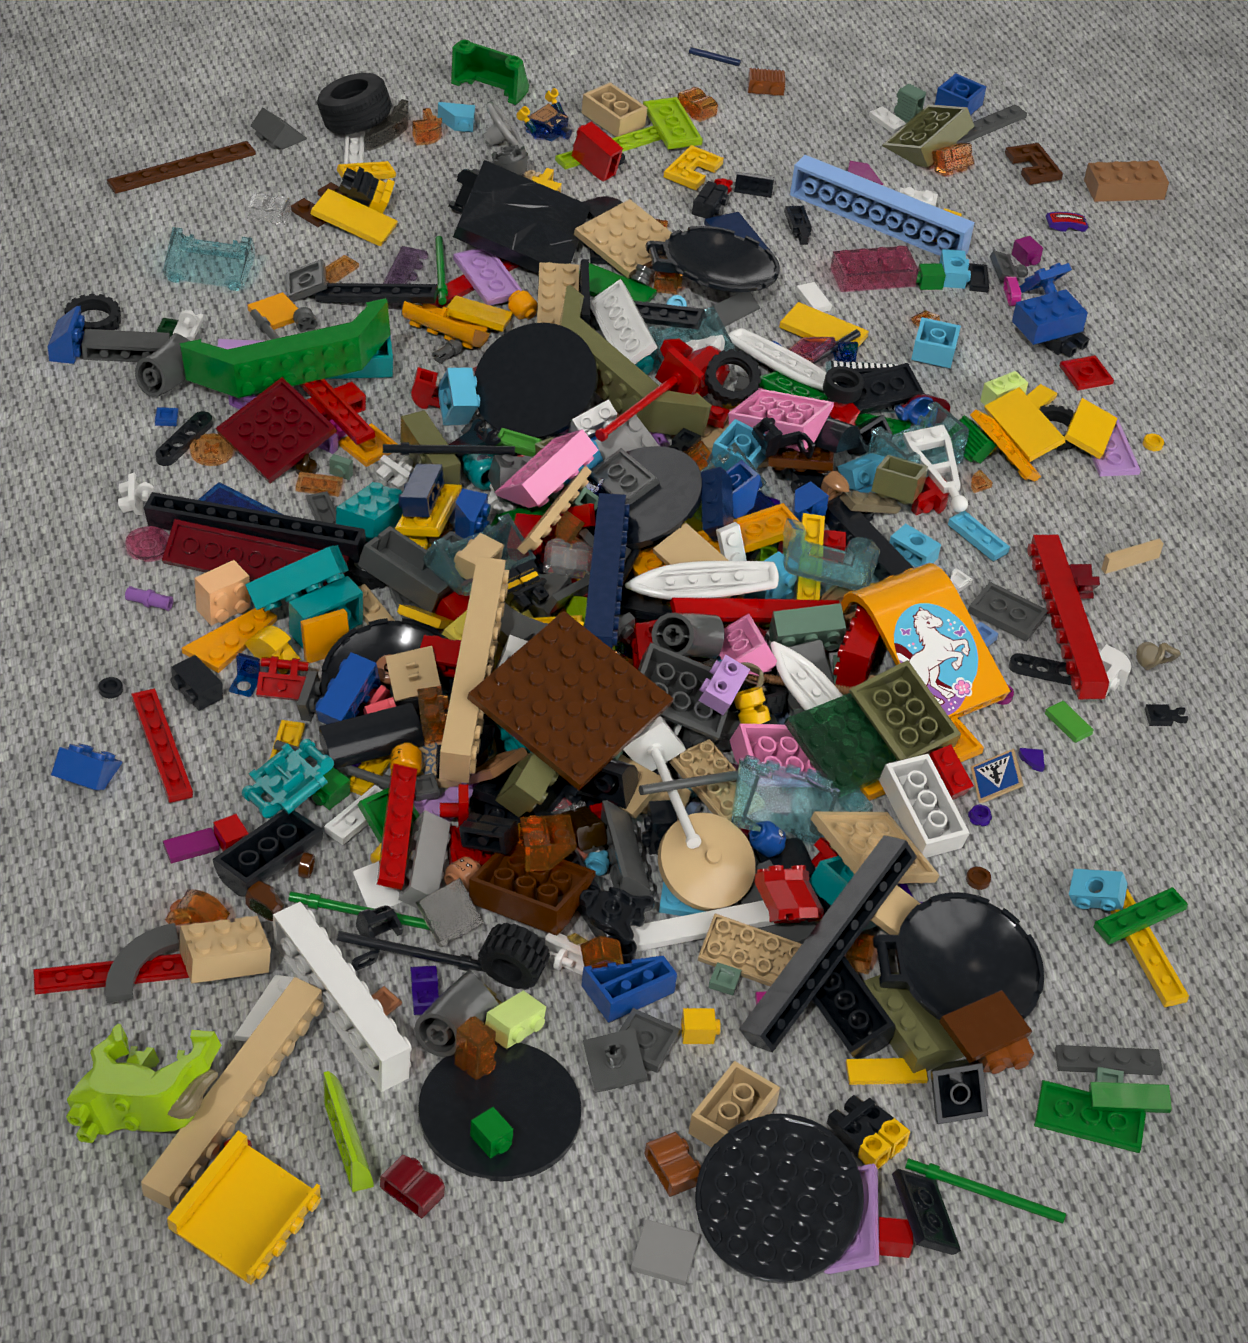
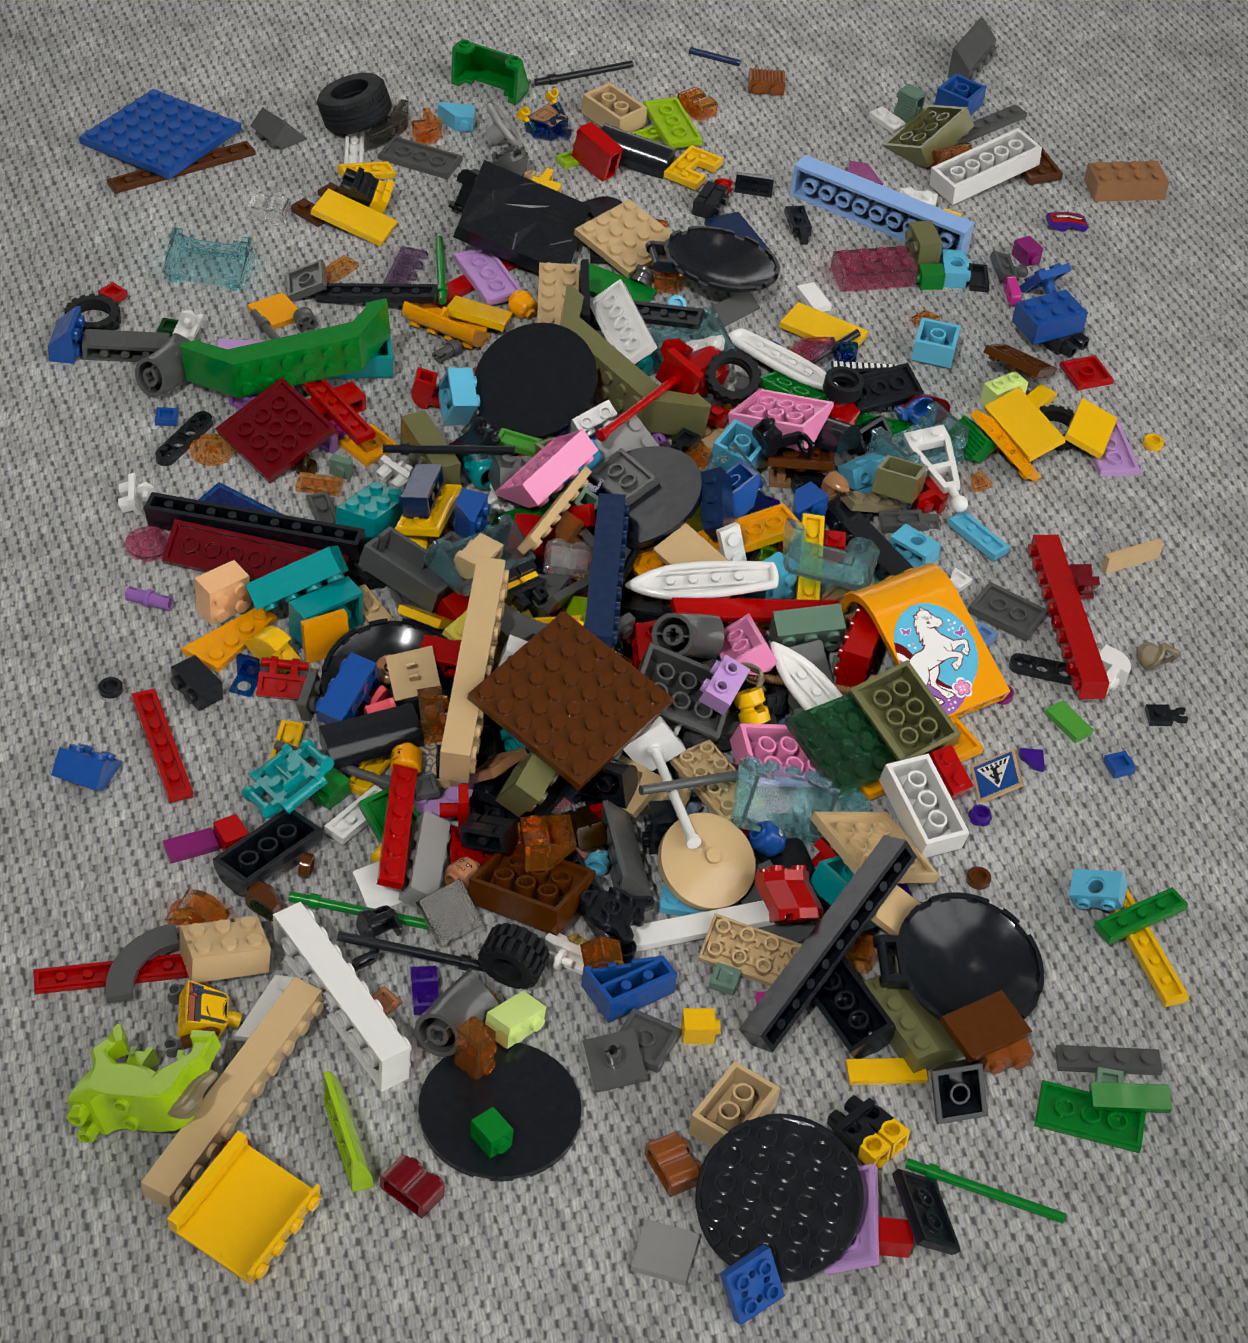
none -> blue plate [79,89,242,179]
none -> red plate [98,282,128,303]
none -> torso [164,980,241,1058]
none -> dark grey tile [378,136,463,179]
none -> black bar [534,60,634,86]
none -> black brick [601,123,676,179]
none -> blue plate [719,1244,785,1325]
none -> medium nougat tile [768,468,791,489]
none -> dark grey hinge [878,510,940,533]
none -> olive piece [902,221,943,274]
none -> white brick [929,128,1042,205]
none -> dark grey slope [947,17,997,80]
none -> reddish brown plate [983,343,1057,379]
none -> blue plate [1103,751,1136,778]

